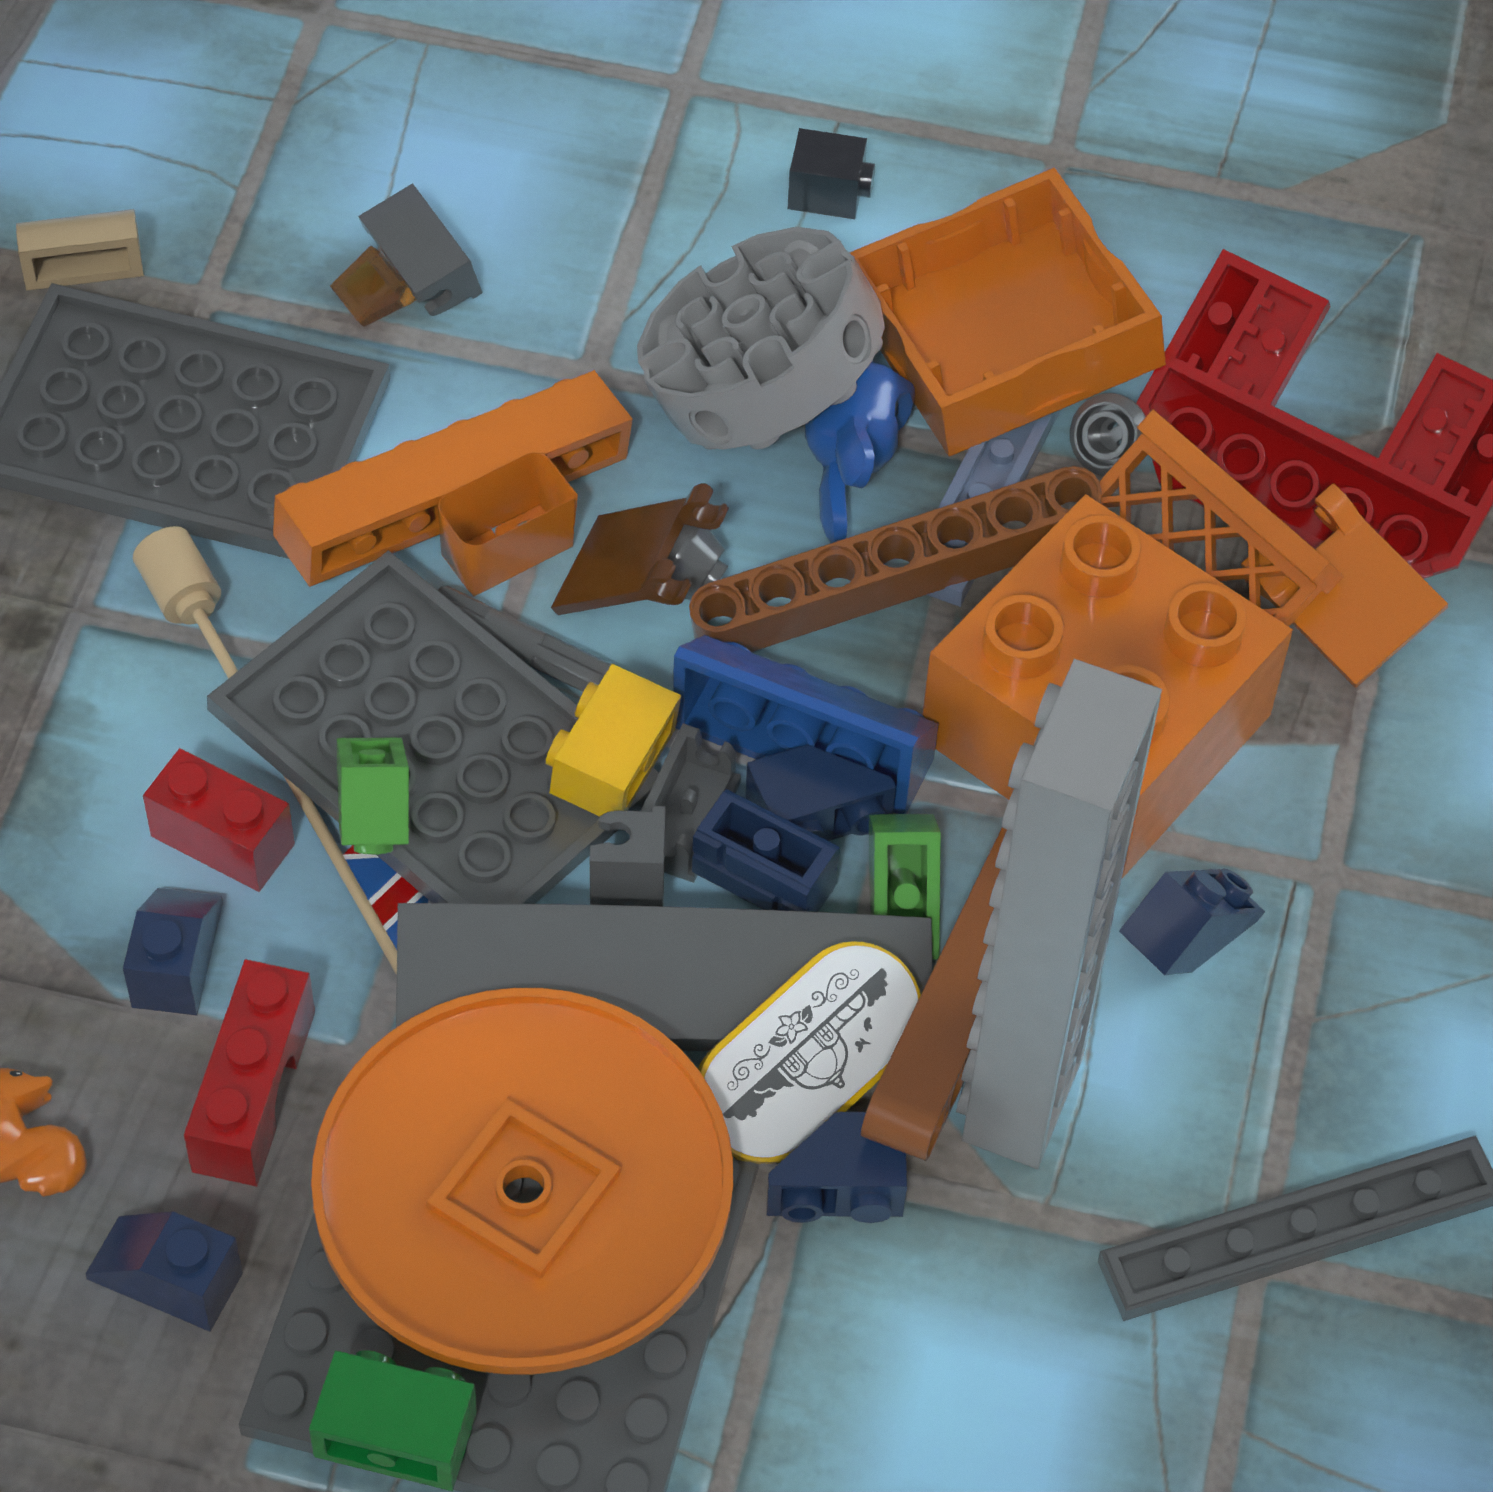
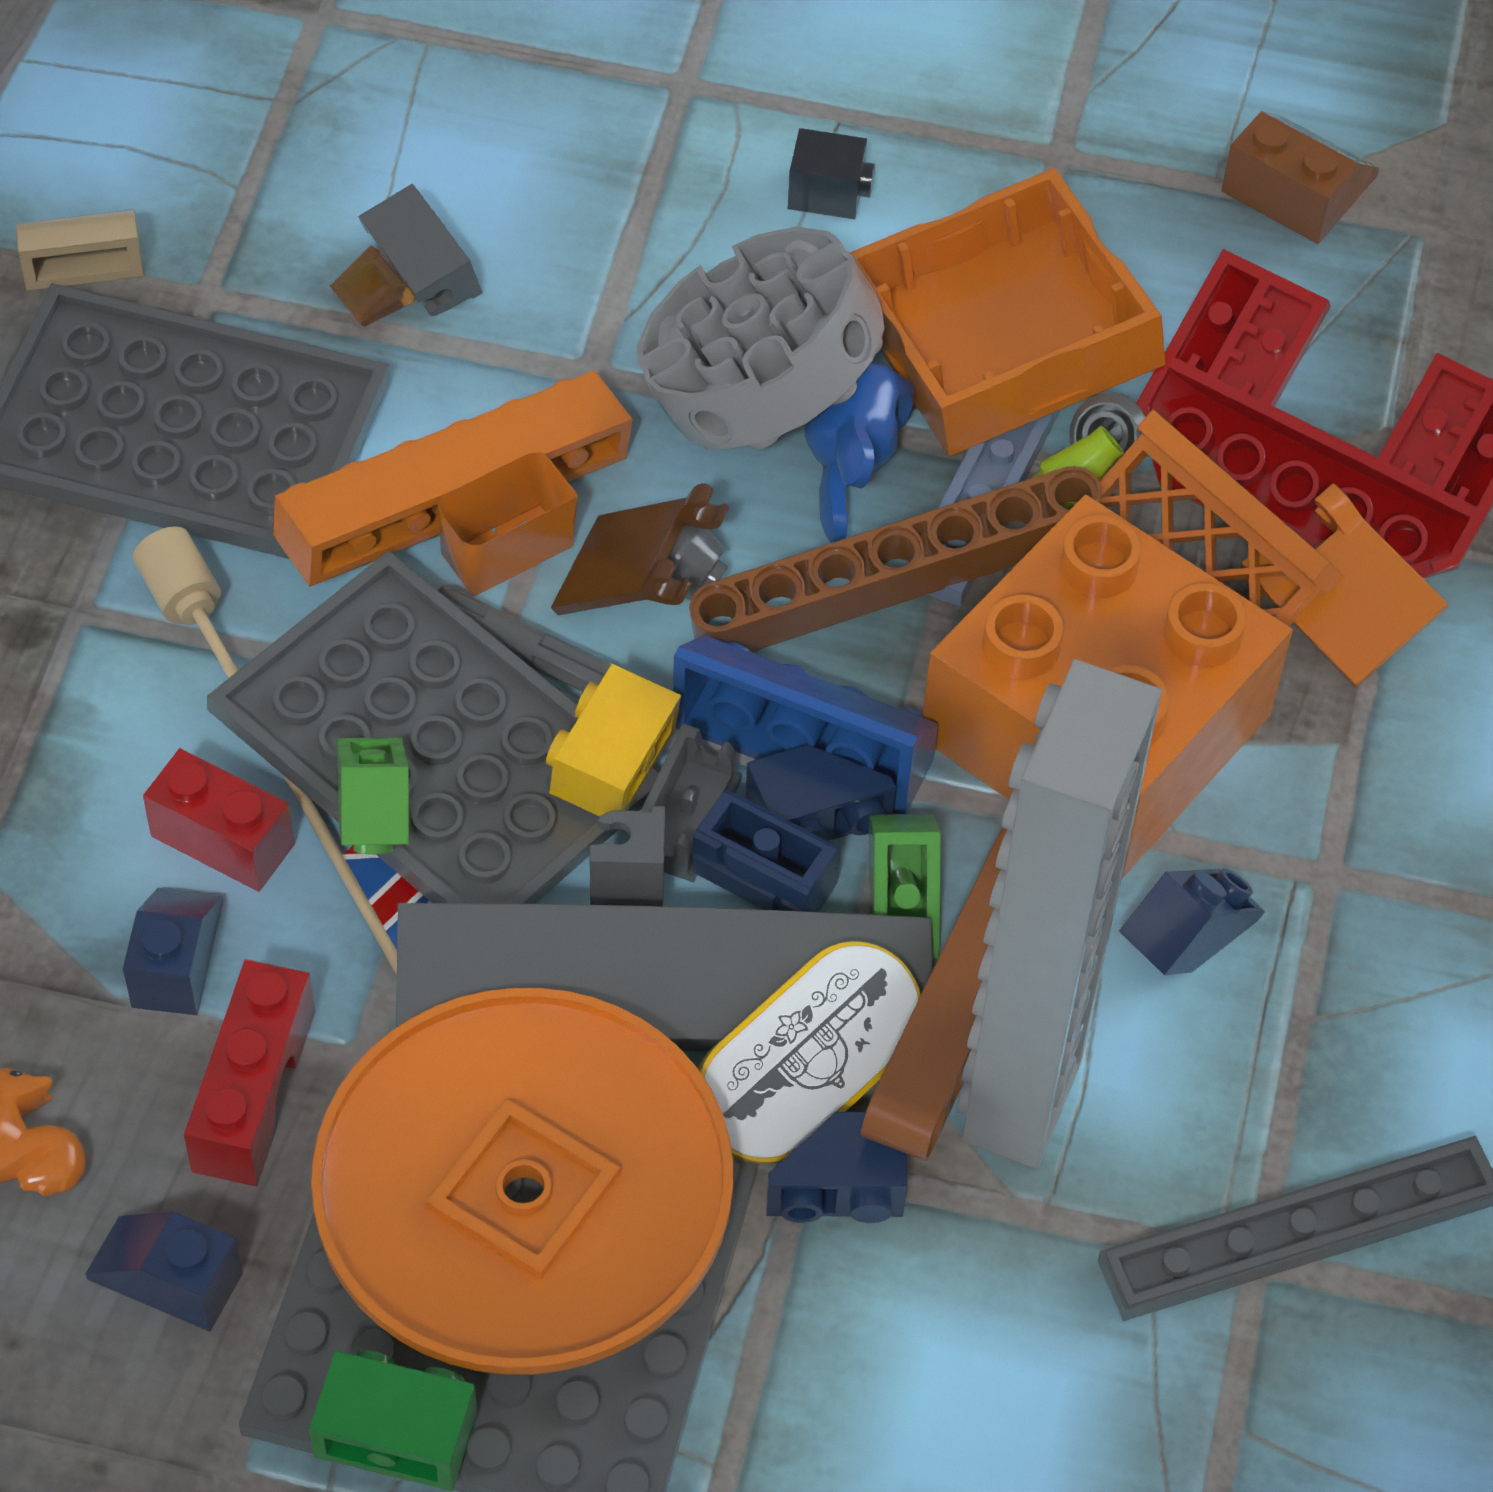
none -> lime cone [1032,426,1124,509]
none -> dark orange slope [1221,111,1379,244]

